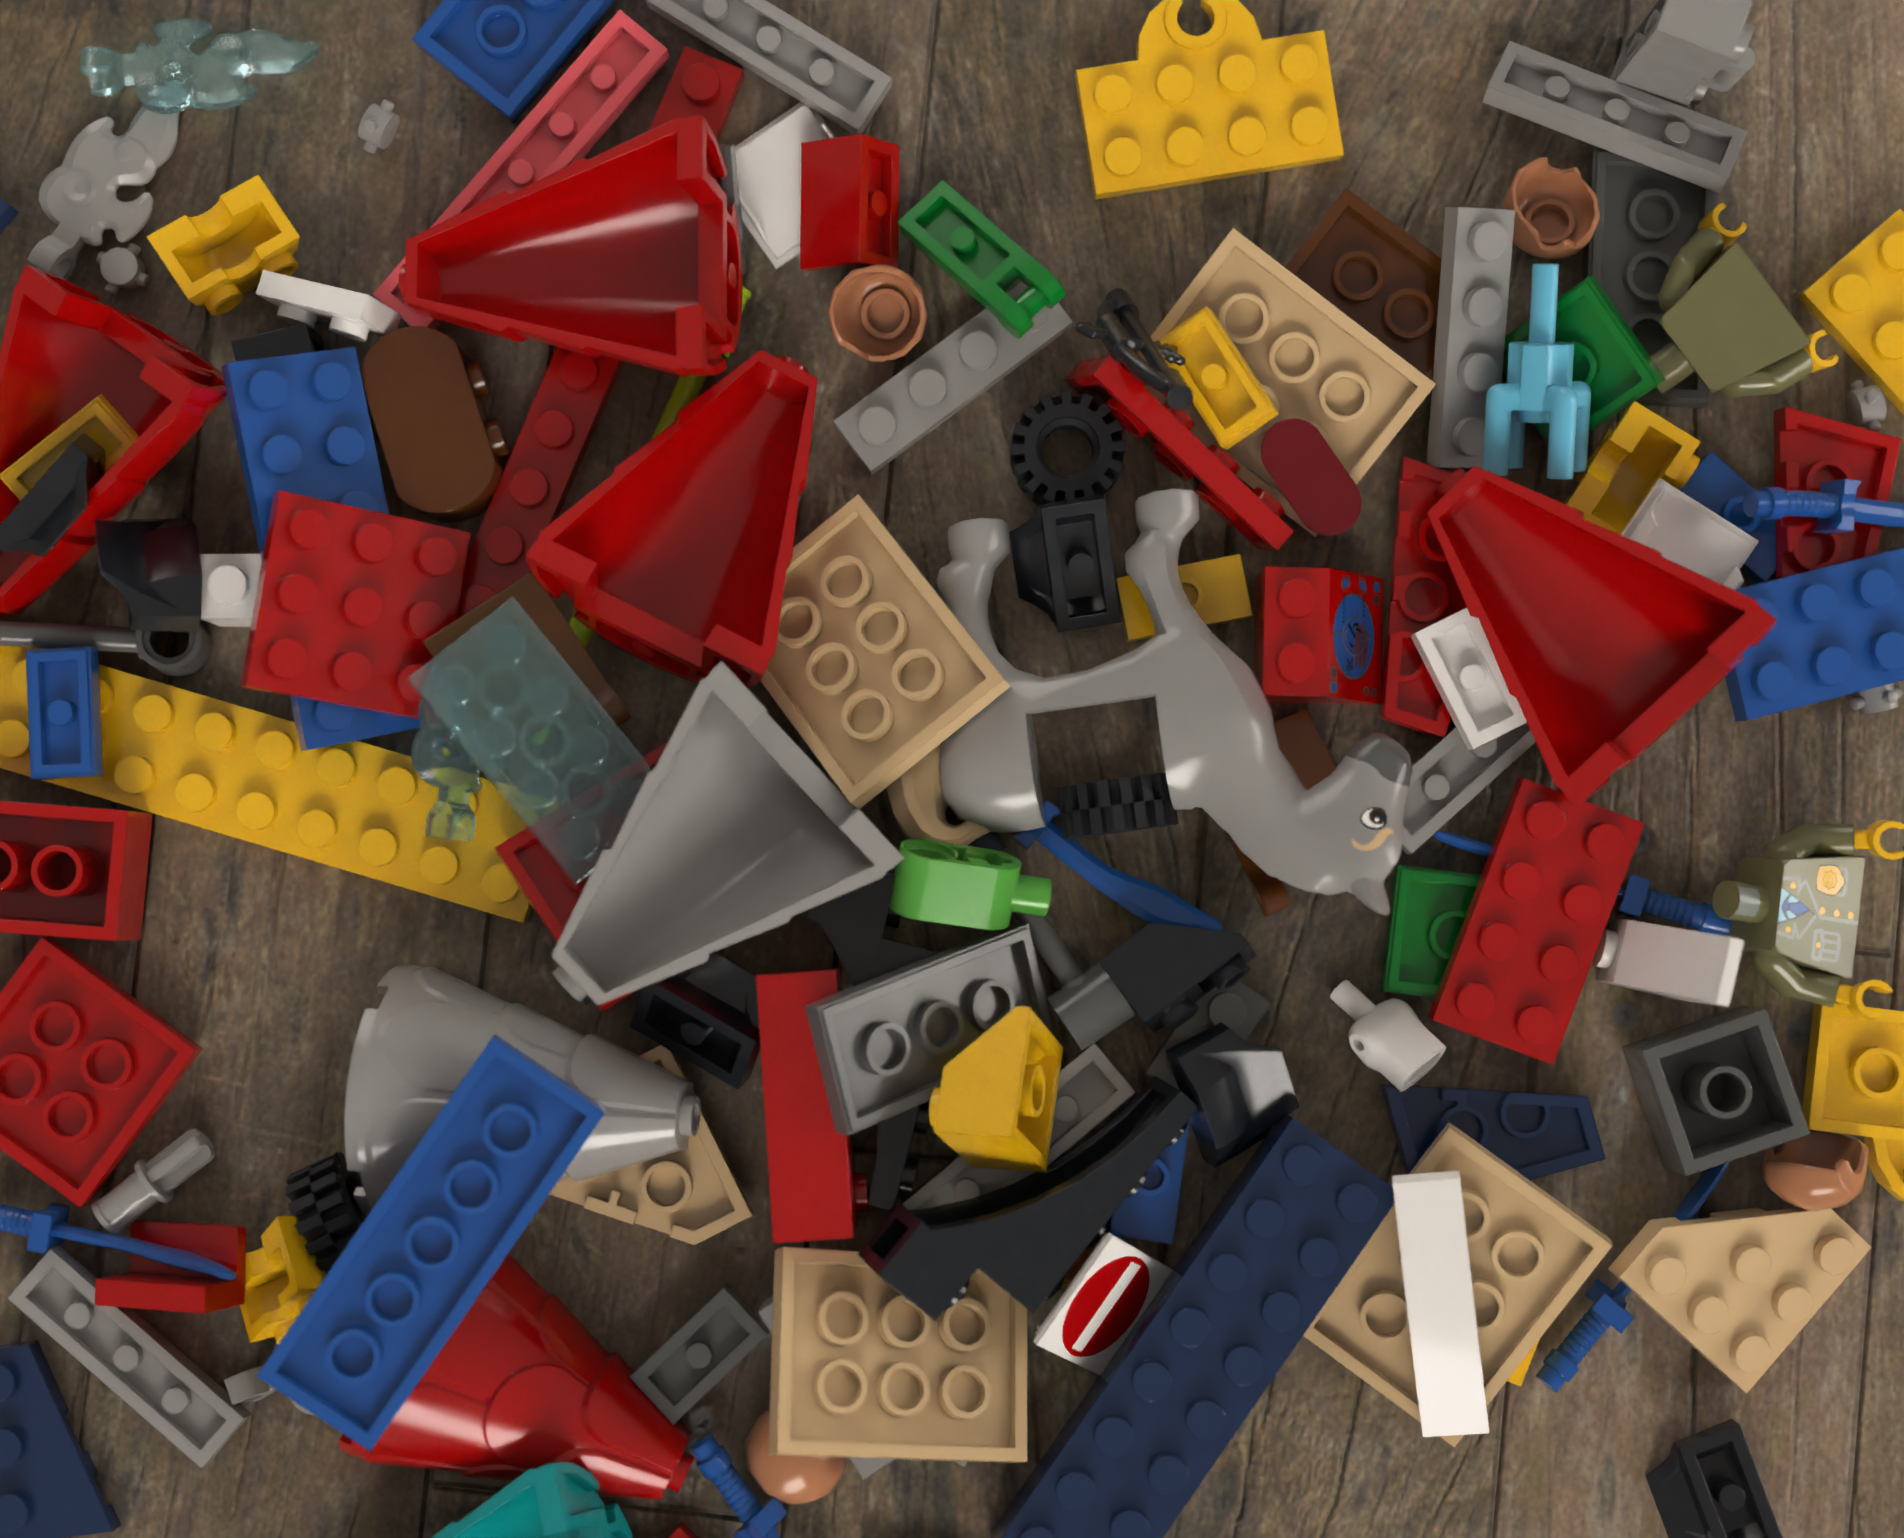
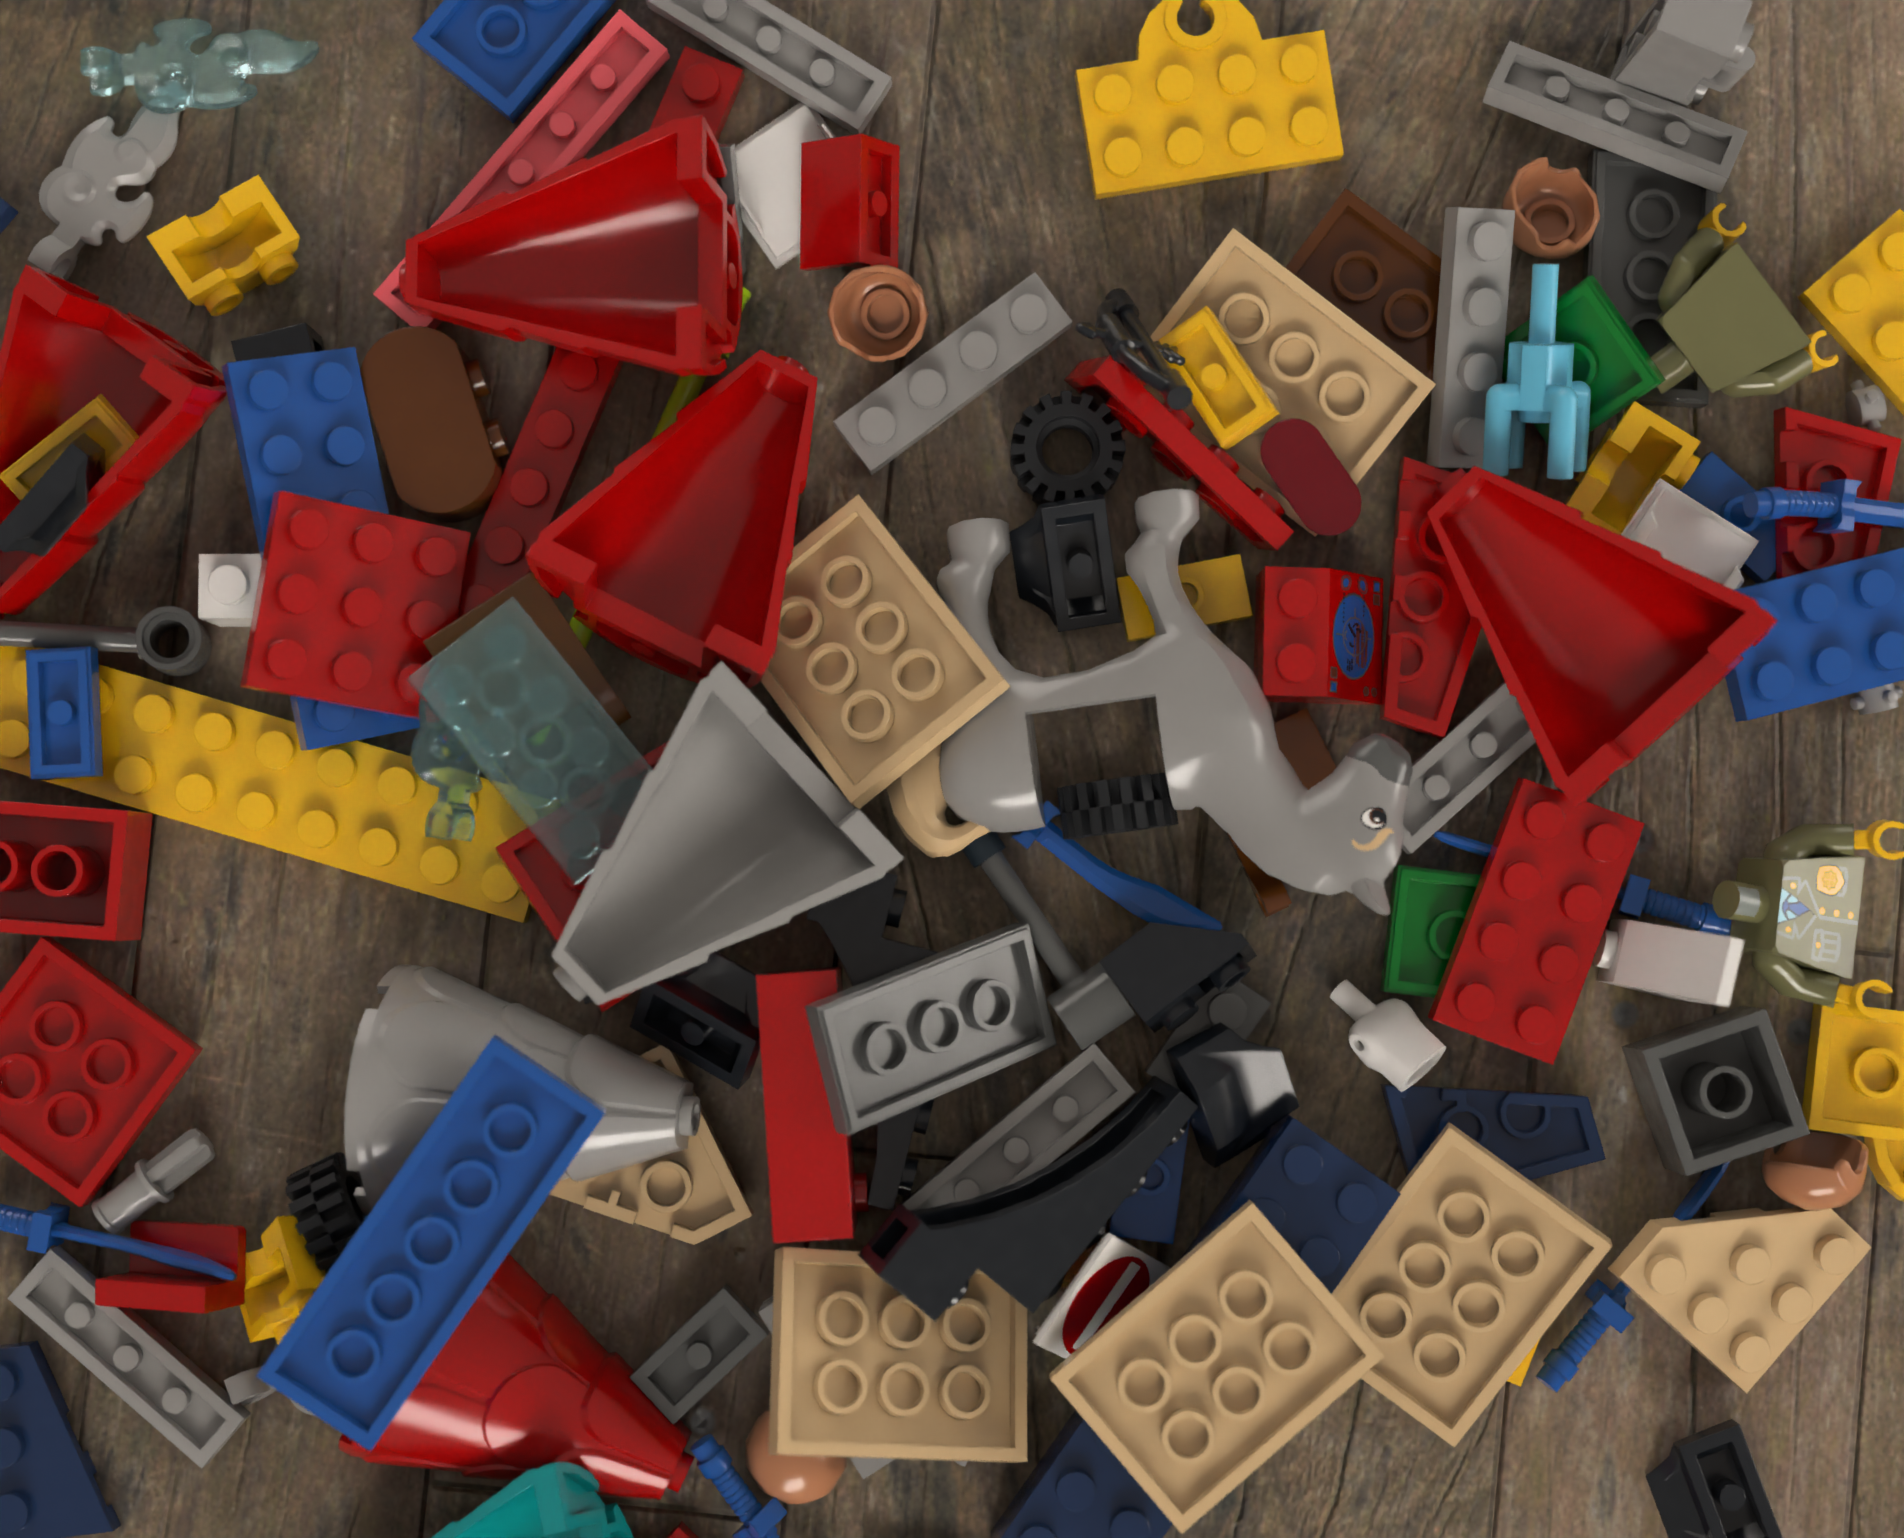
black slope [95,518,202,633] -> none
light grey piece [96,243,150,295] -> none
white plate [255,270,402,342] -> none
light grey piece [358,99,400,154] -> none
bright green piece [889,839,1052,930] -> none
green plate [897,180,1066,339] -> none
yellow slope [929,1006,1063,1172] -> none
white slope [1392,1170,1489,1437] -> none
white plate [1410,608,1527,751] -> none
none -> tan plate [1049,1200,1385,1534]

